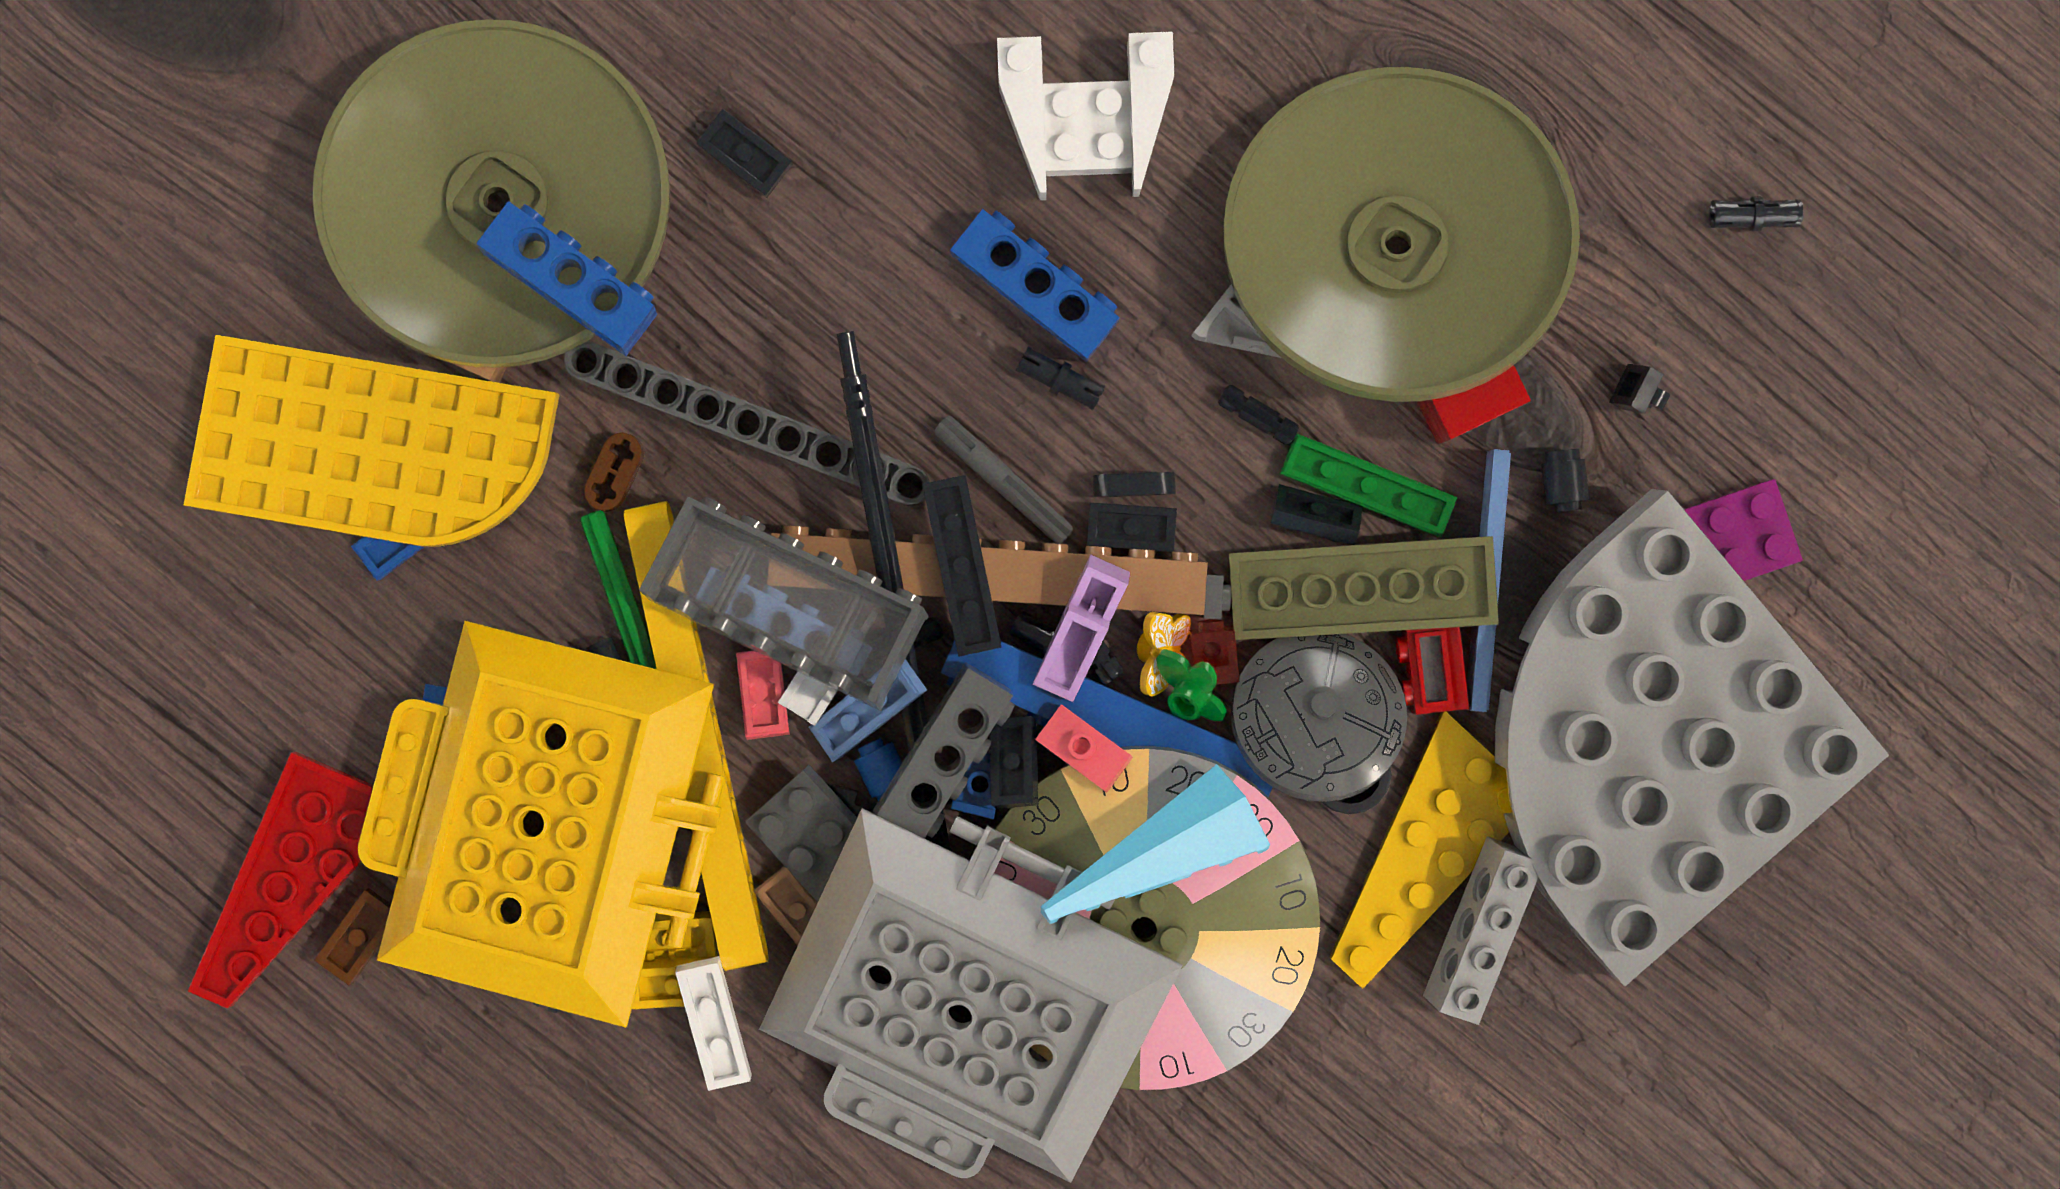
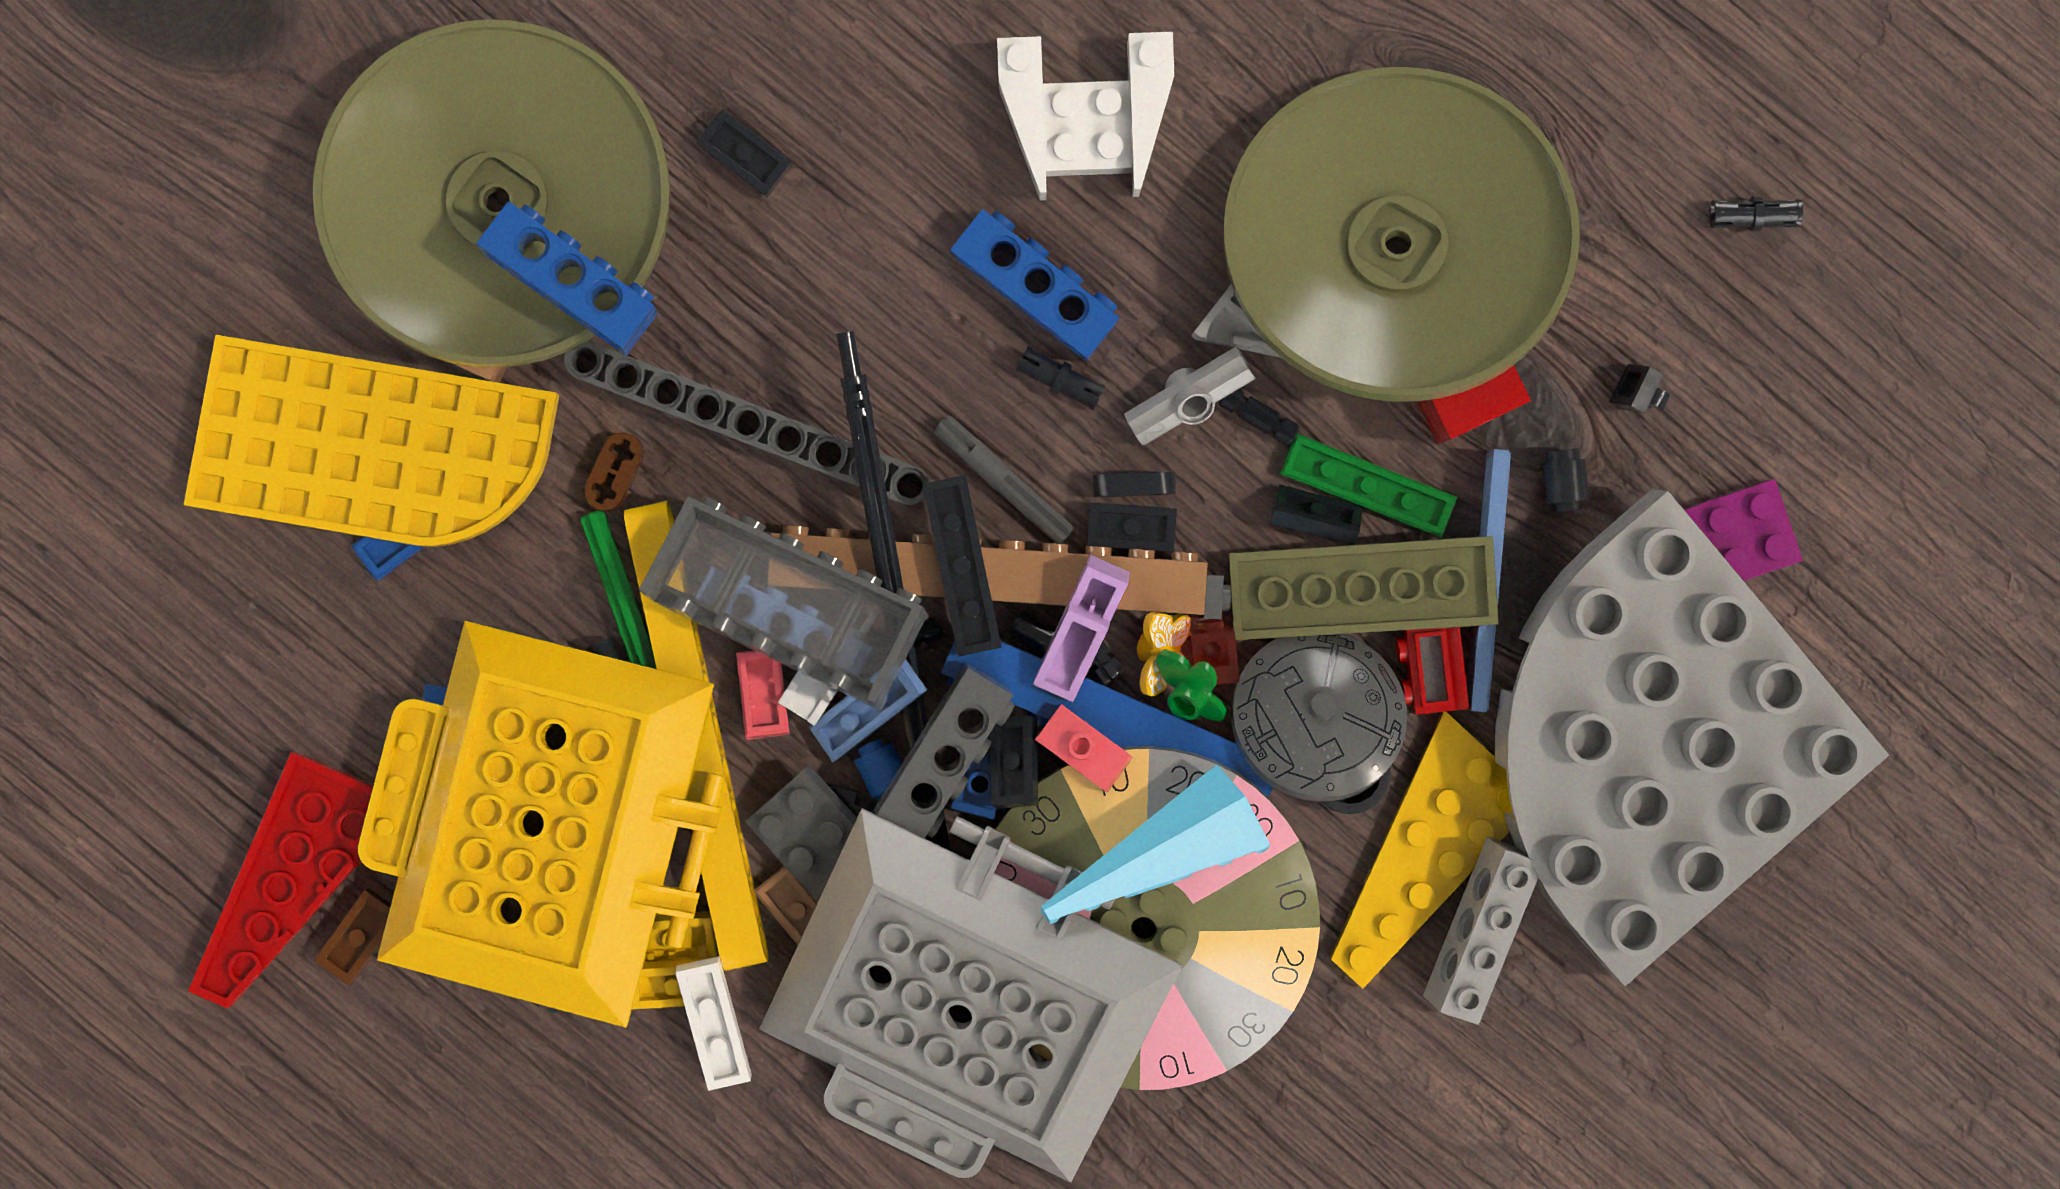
none -> light grey piece [1124,347,1256,445]

